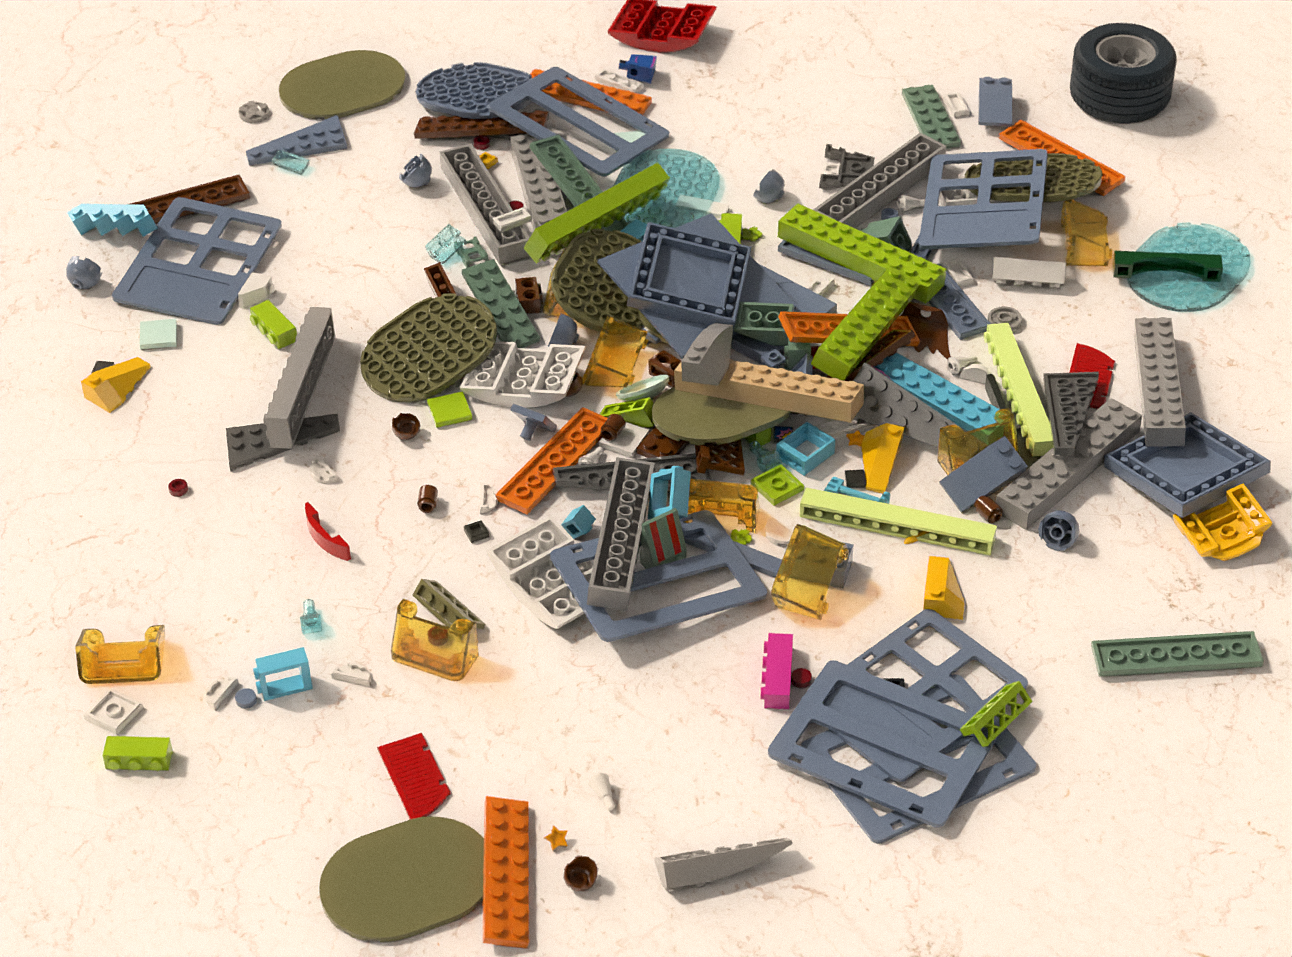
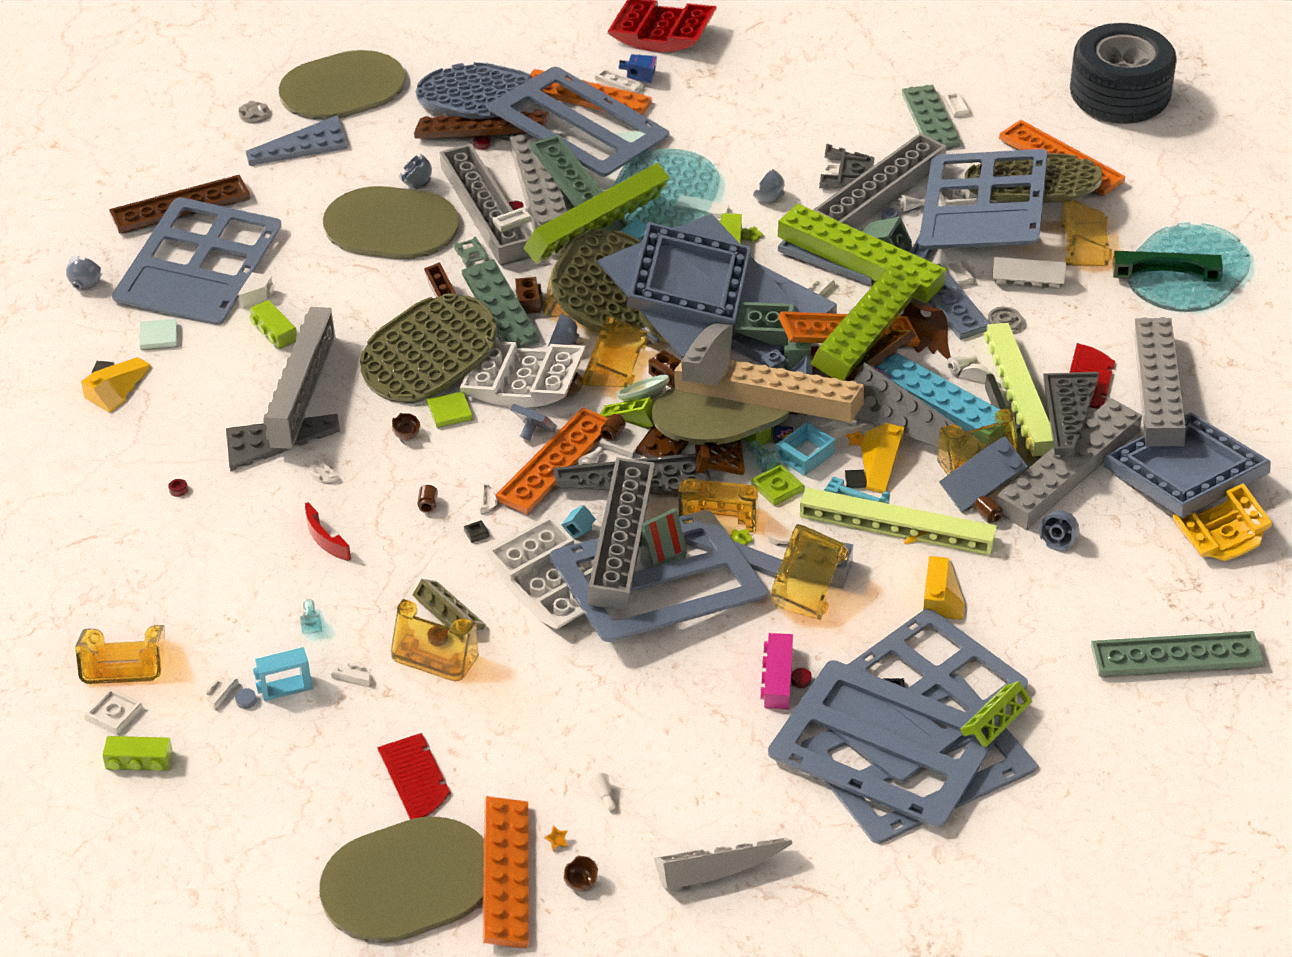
medium azure brick [67,204,158,237] -> none
clear light blue tile [272,149,310,175] -> none
clear light blue hinge [425,224,467,265] -> none
yellow tile [479,152,498,170] -> none
medium azure window [648,466,691,520] -> none
sand blue slope [978,77,1012,127] -> none
none -> olive tile [323,186,459,259]

